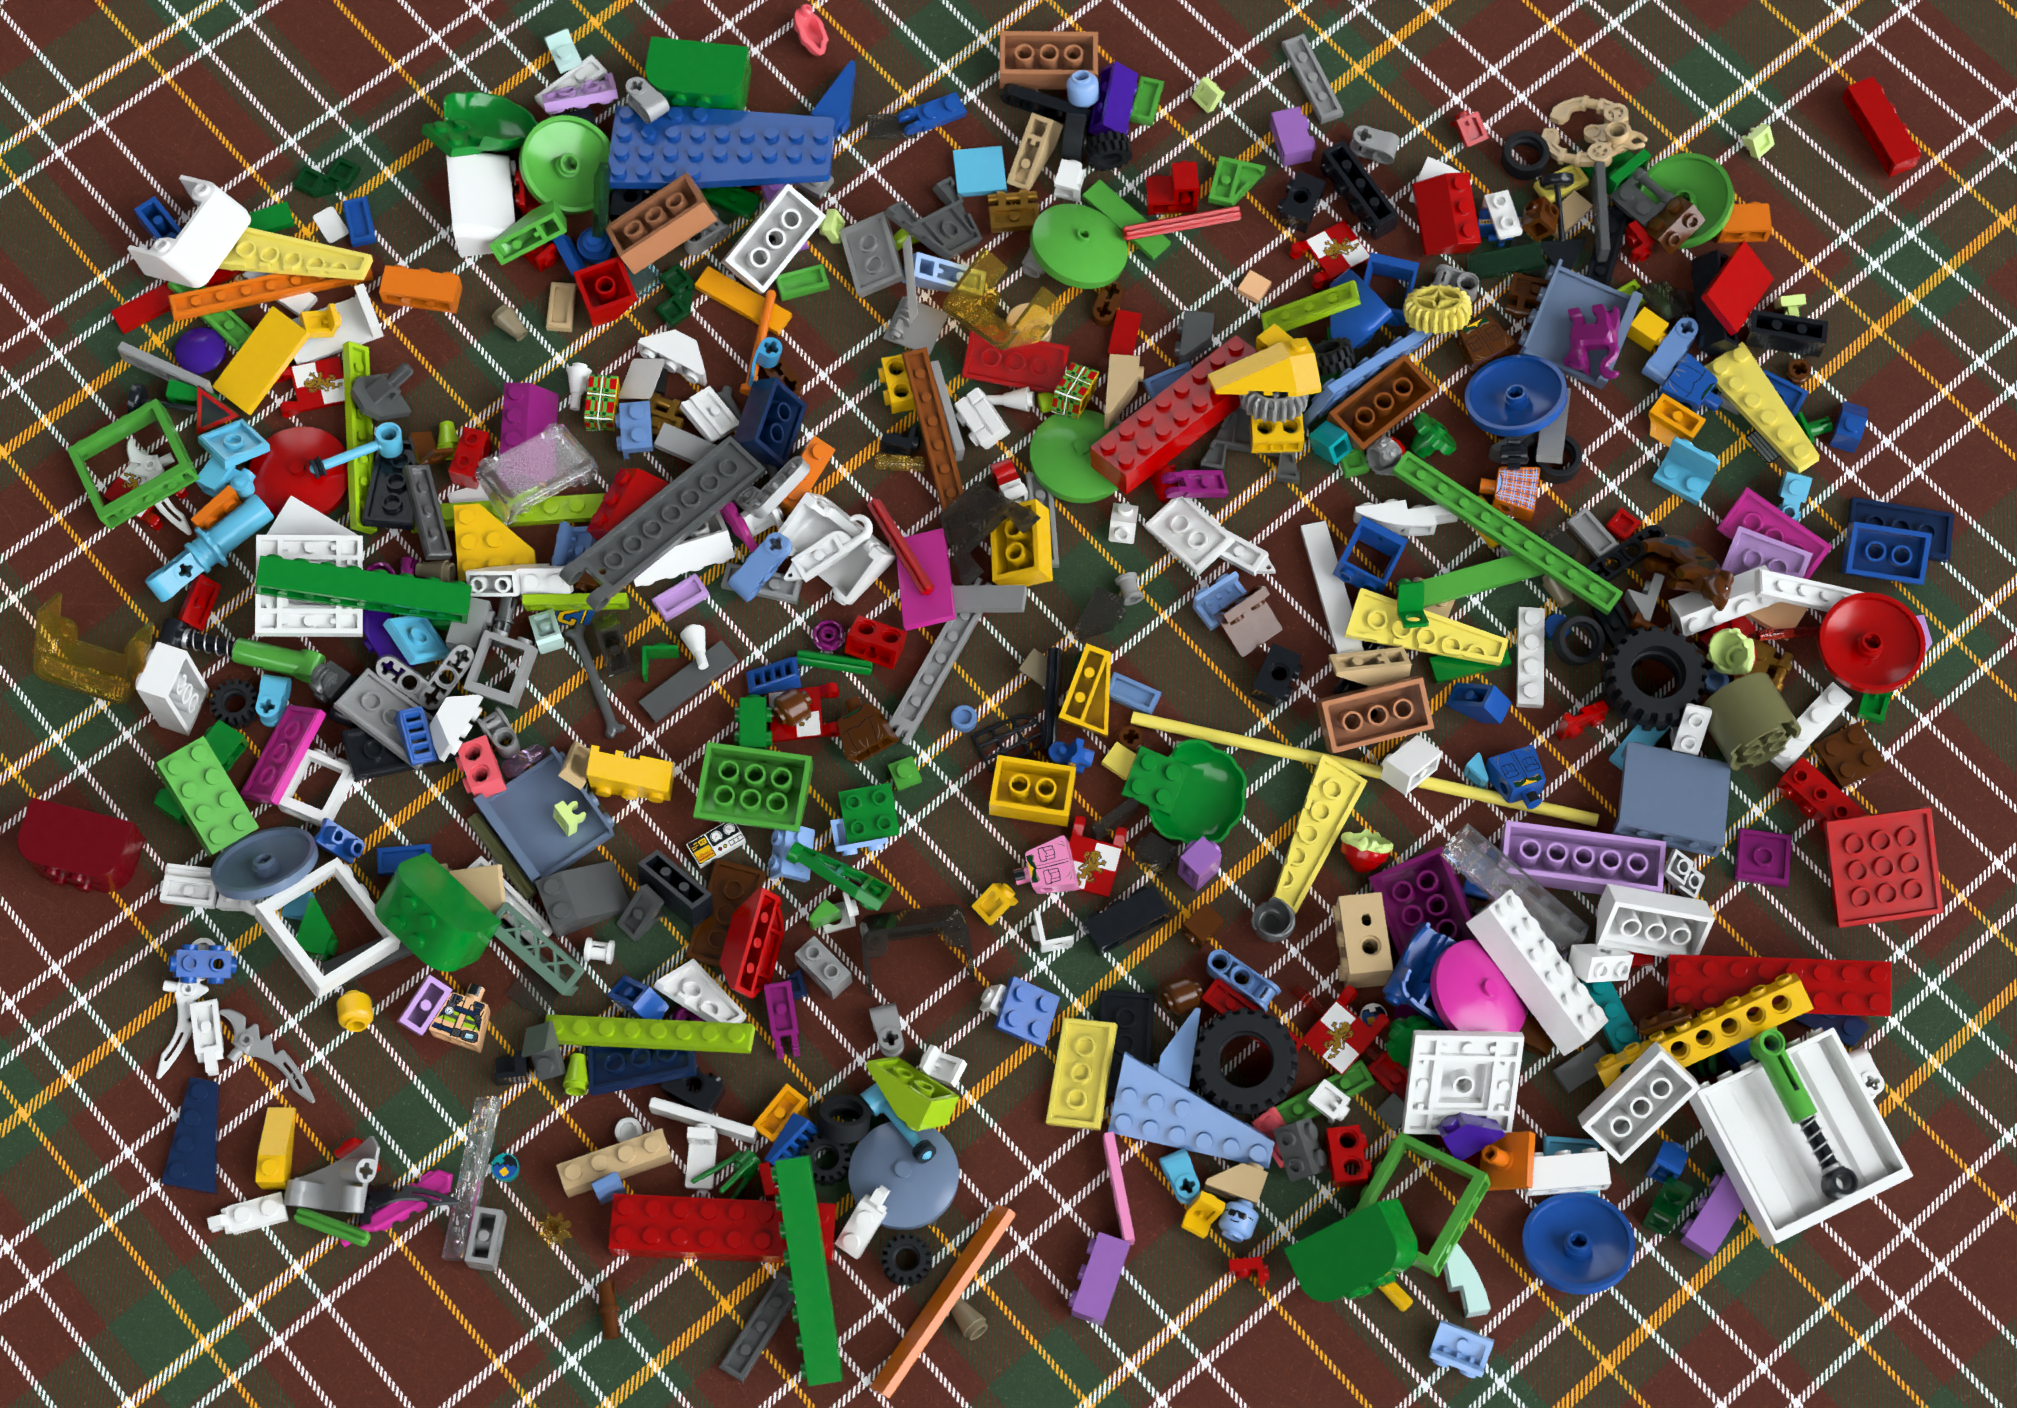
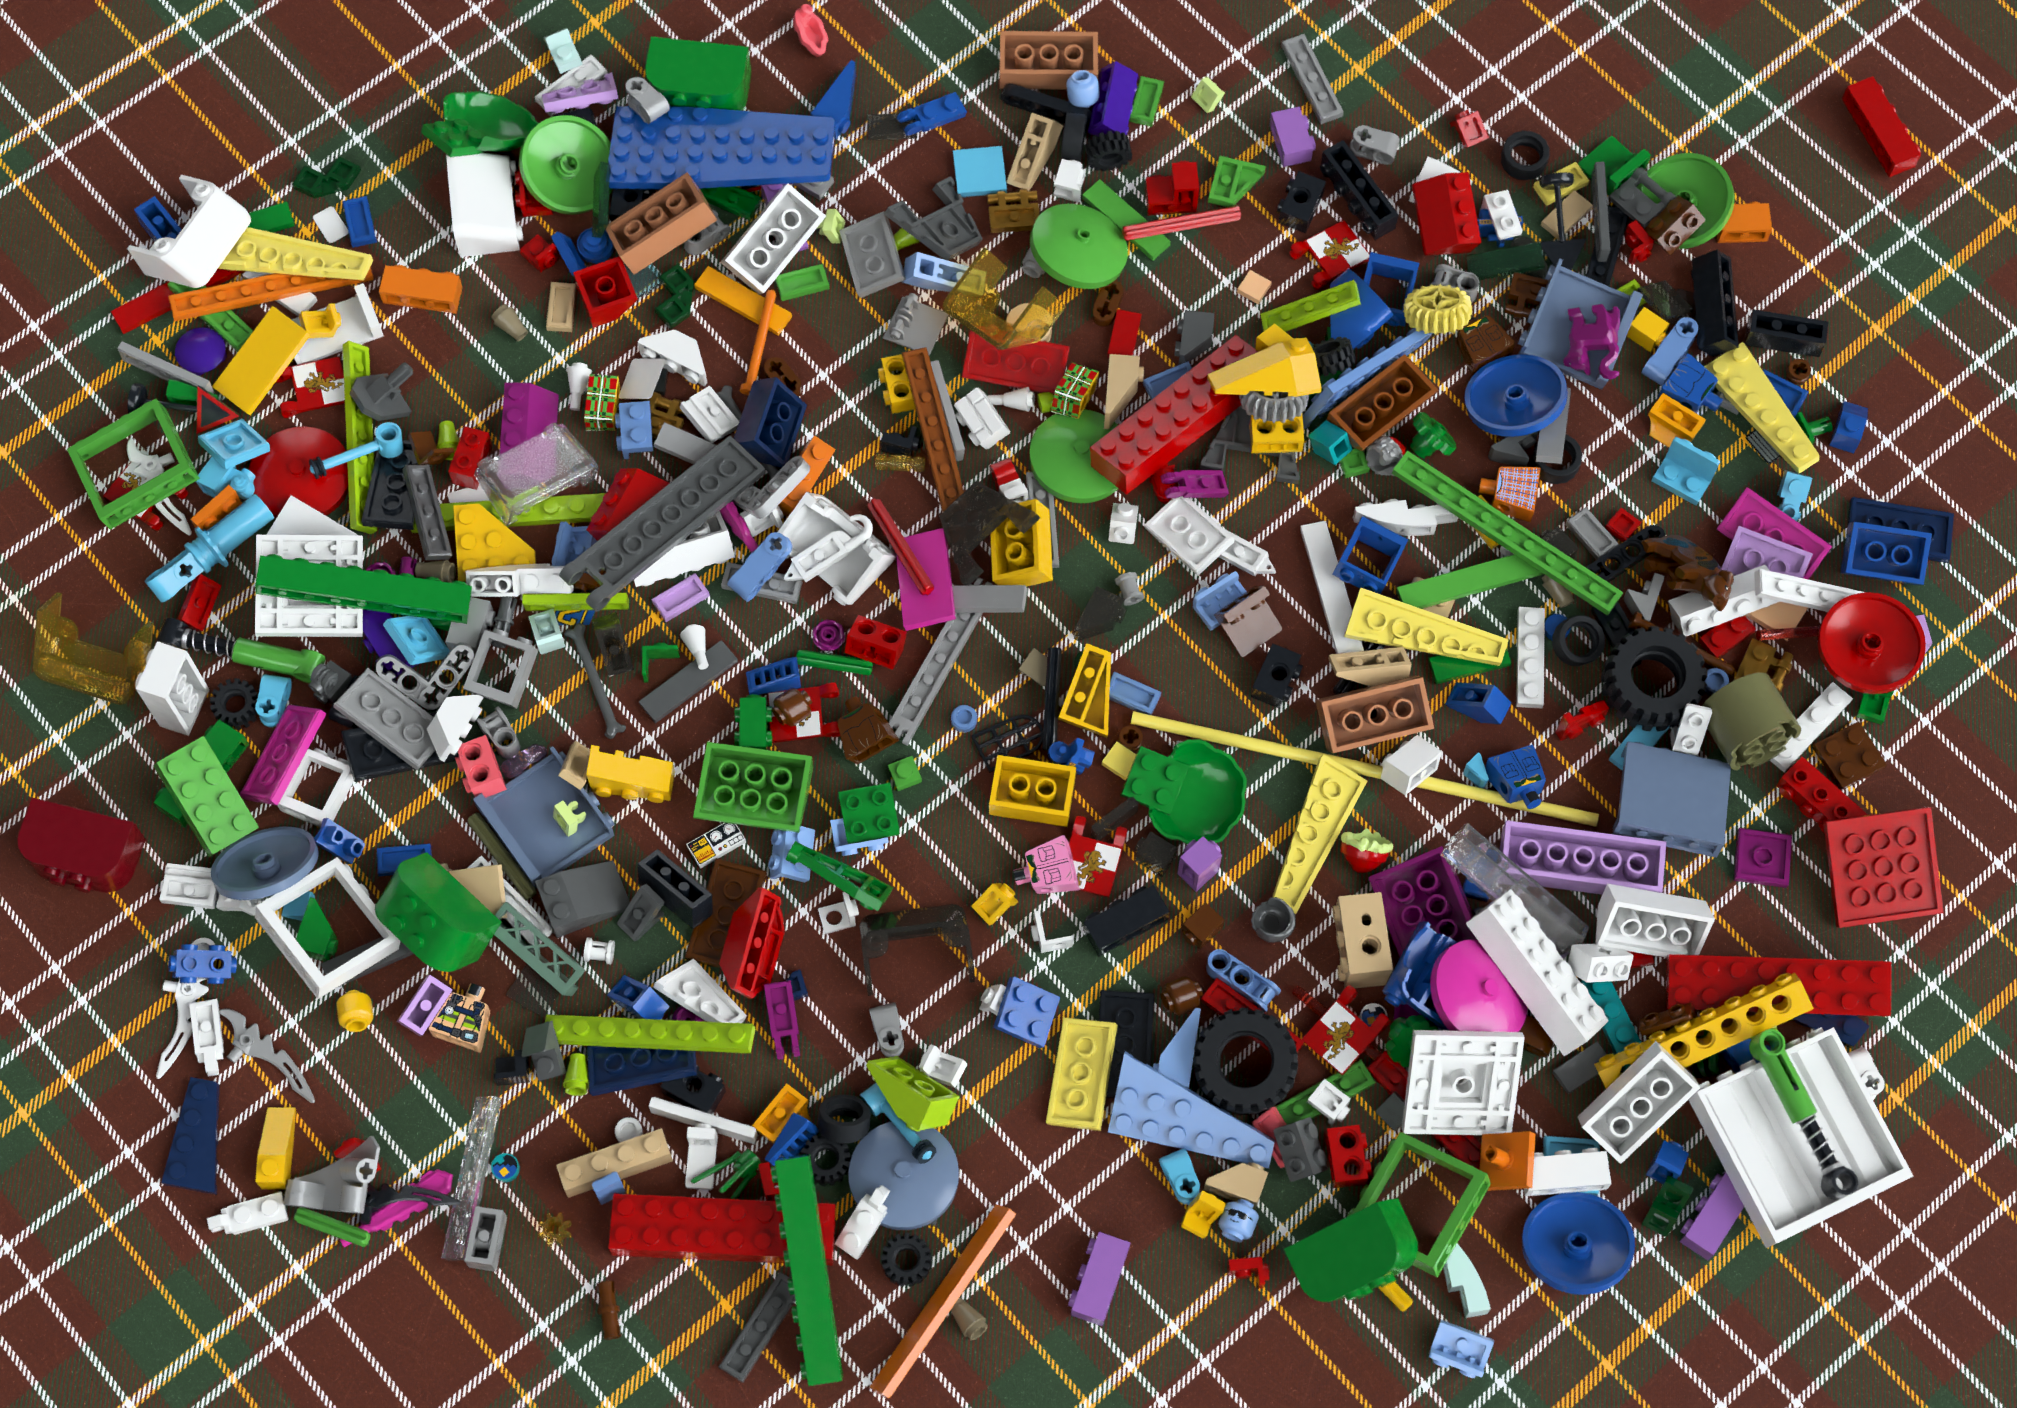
blue slope [394,706,437,766] -> none
bright green slope [489,199,567,265] -> none
dark azure panel [748,337,782,387] -> none
light grey brick [795,936,853,1000] -> none
bright green slope [809,899,842,930] -> none
white sticker [903,235,918,323] -> none
bright pink tile [1102,1131,1135,1245] -> none
green bracket [1396,578,1429,628] -> none
dark purple slope [1436,1113,1506,1161] -> none
black gear [1500,439,1527,470] -> none
reddish brown brick [1521,196,1559,242] -> none
tan piece [1541,95,1648,167] -> none
light grey slope [1663,849,1705,899] -> none
red tile [1701,240,1774,336] -> none
yellowish green hair [1706,628,1757,677] -> none
yellowish green tile [1741,123,1775,159] -> none
yellowish green tile [1774,294,1806,317] -> none

